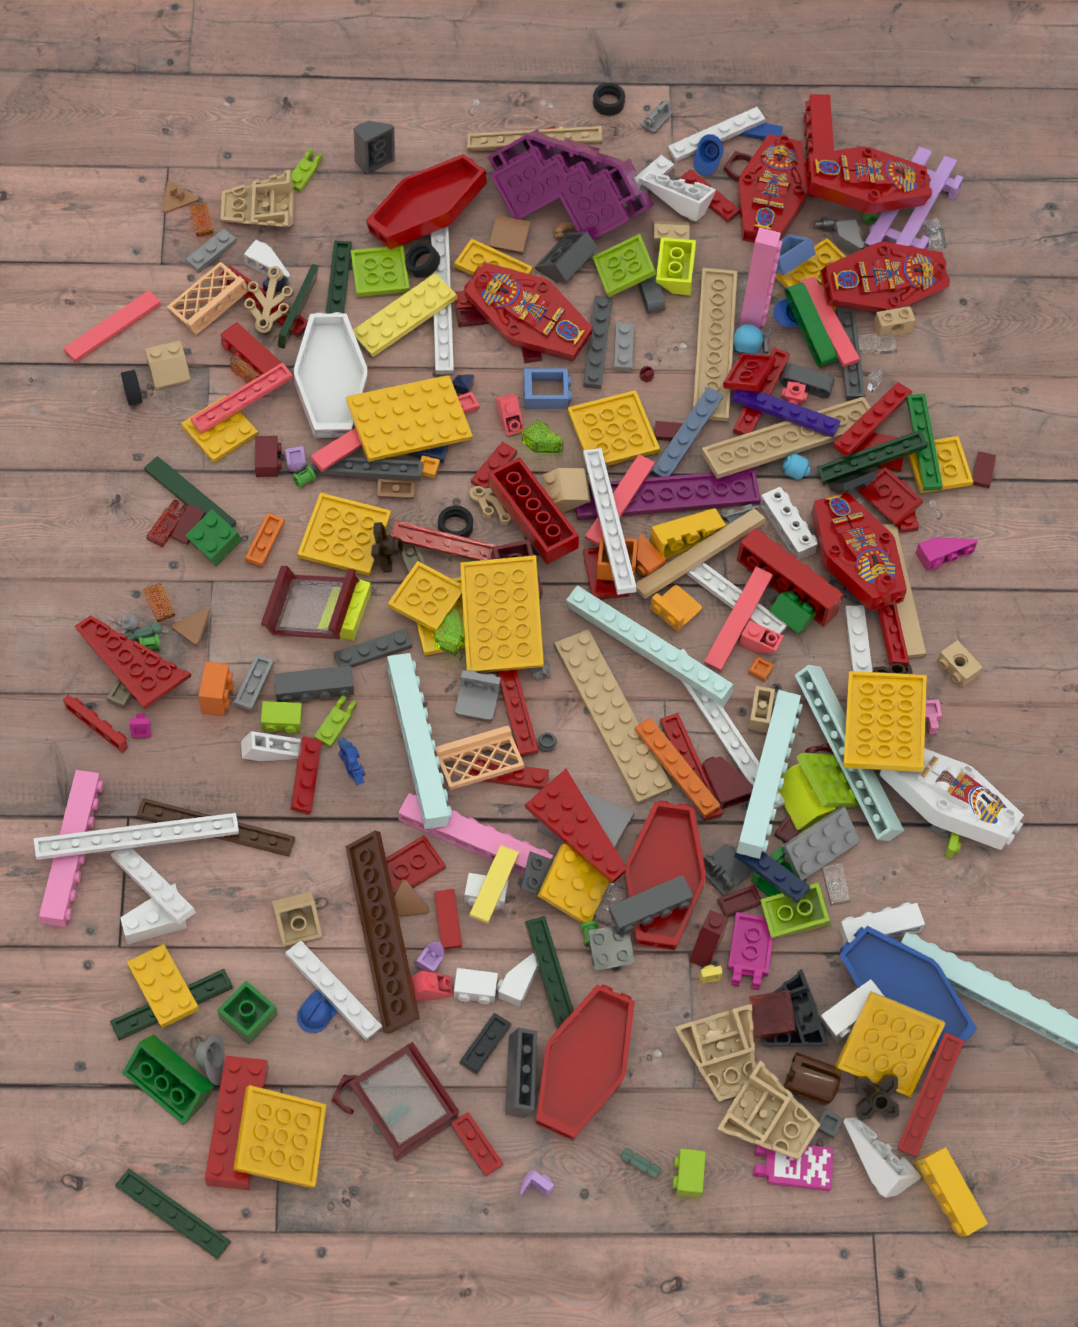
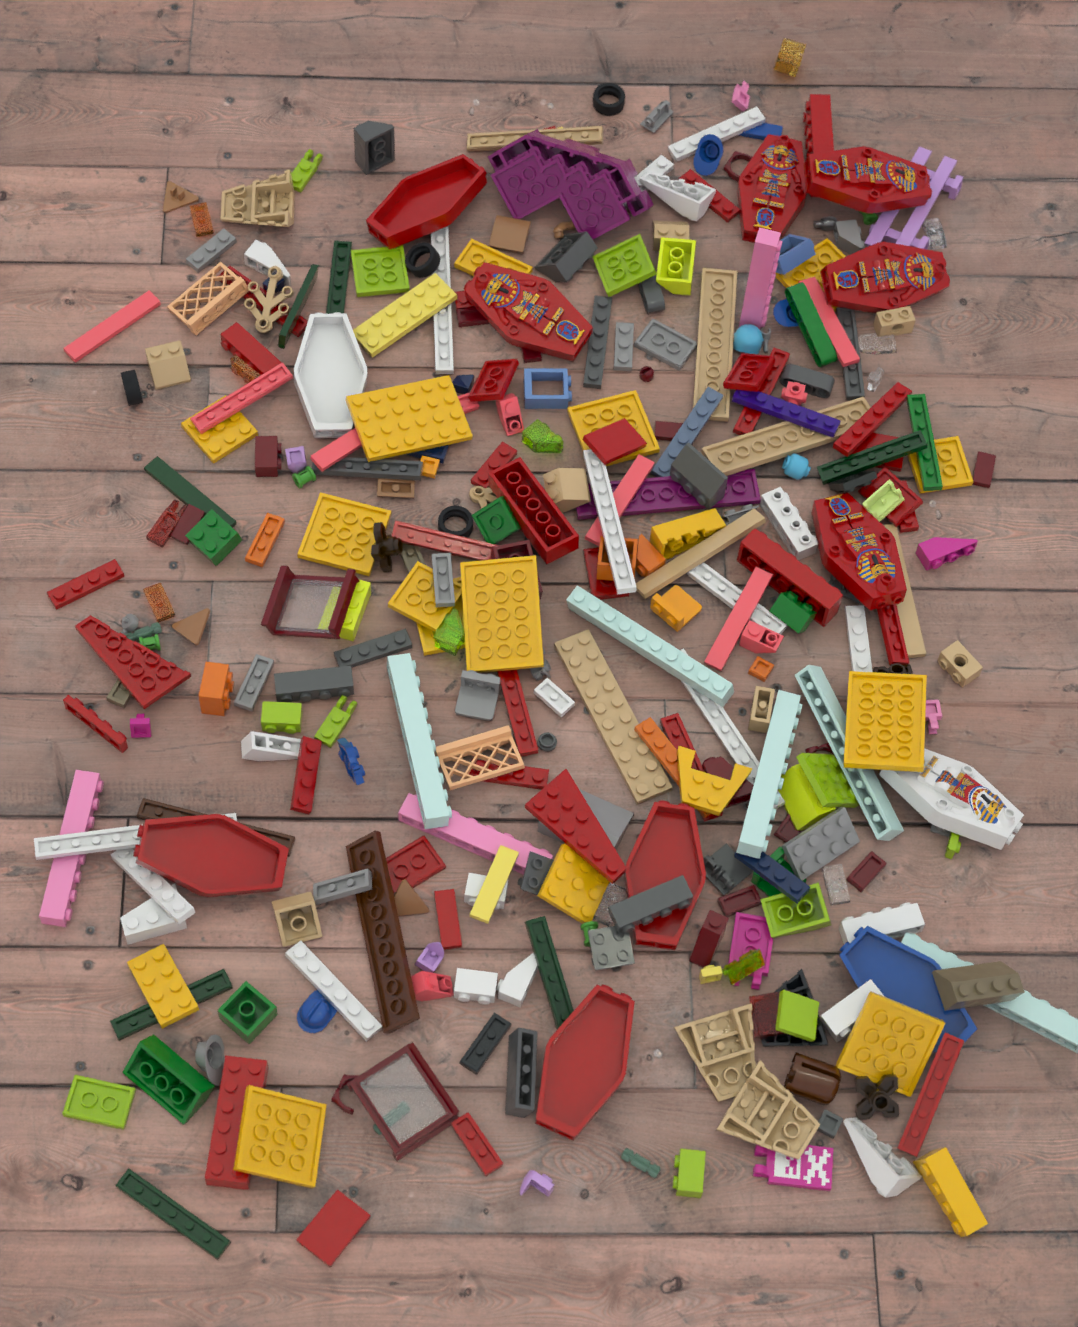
none -> red plate [47,559,125,610]
none -> lime tile [62,1075,136,1130]
none -> red container [133,814,289,897]
none -> red tile [296,1189,371,1267]
none -> light grey plate [313,869,372,905]
none -> light grey plate [432,553,455,607]
none -> red tile [468,359,519,402]
none -> green tile [471,496,521,545]
none -> white plate [534,678,575,717]
none -> red tile [582,418,647,465]
none -> light grey tile [634,318,697,371]
none -> dark grey slope [669,442,728,510]
none -> yellow wing [677,746,752,816]
none -> clear neon green hinge [722,949,765,985]
none -> bright pink plate [732,81,750,112]
none -> clear yellow brick [774,38,806,77]
none -> lime tile [775,989,819,1042]
none -> dark red tile [846,851,887,893]
none -> yellowish green hinge [862,479,905,522]
none -> dark tan slope [932,961,1025,1011]

